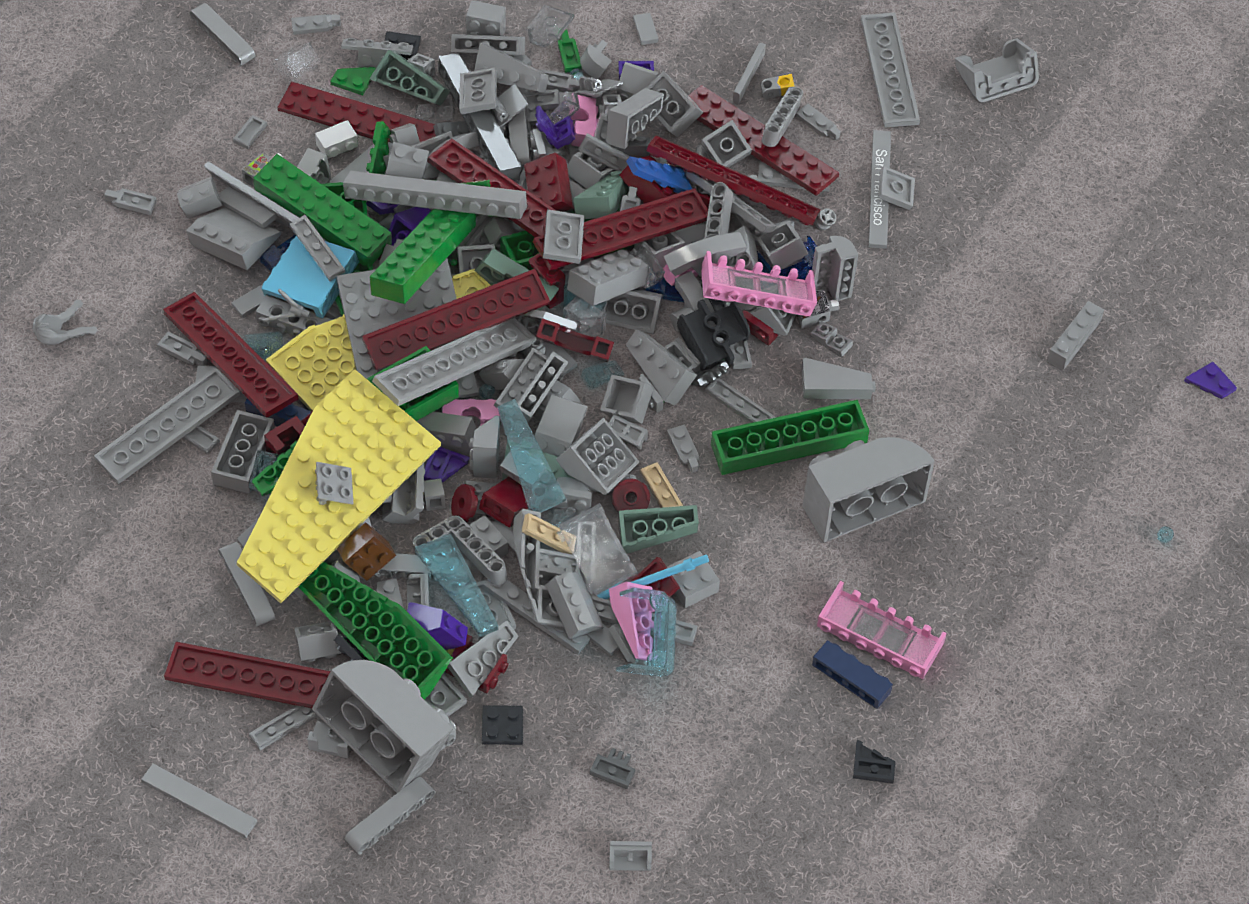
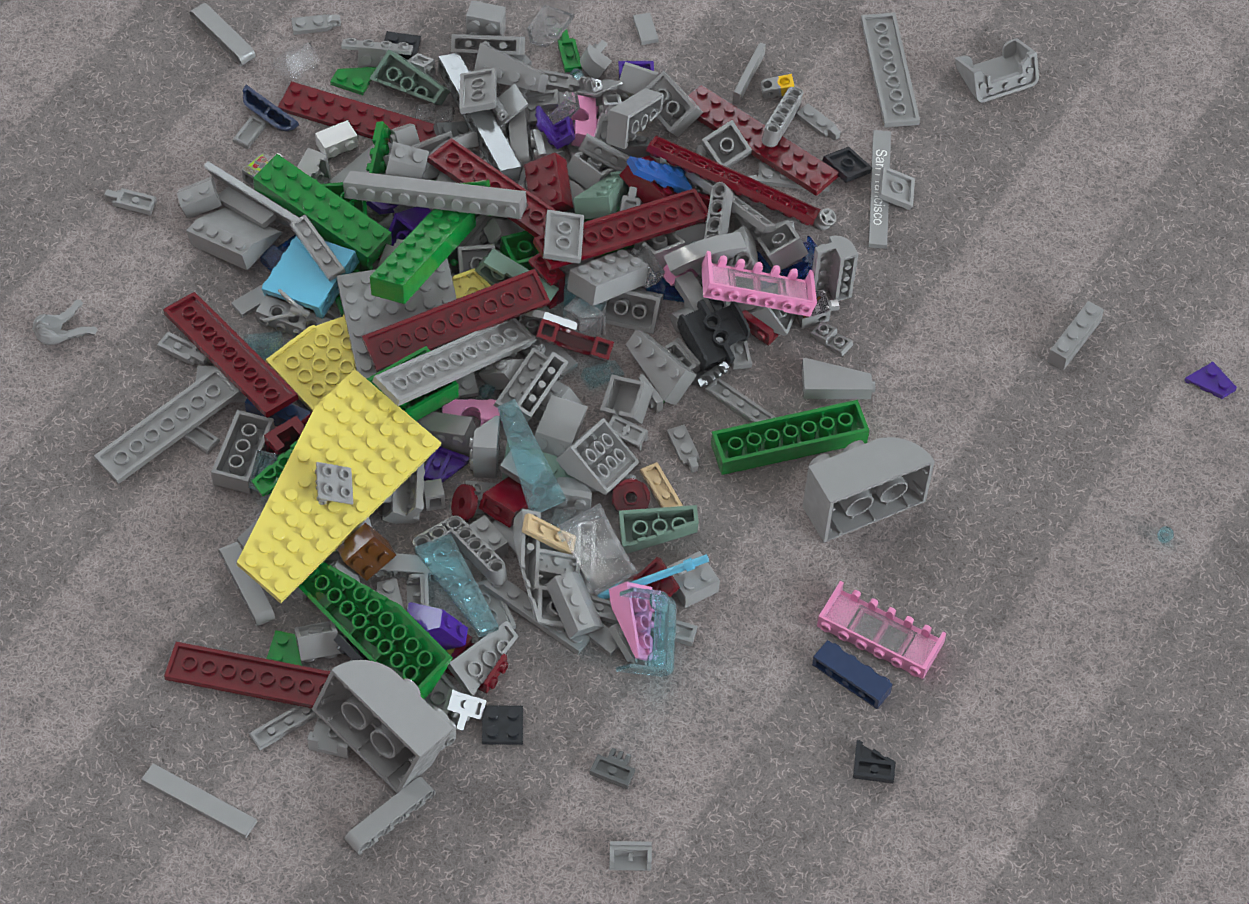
none -> dark blue brick [243,84,299,132]
none -> green wing [266,630,302,666]
none -> hinge [443,689,486,731]
none -> black plate [822,146,872,183]

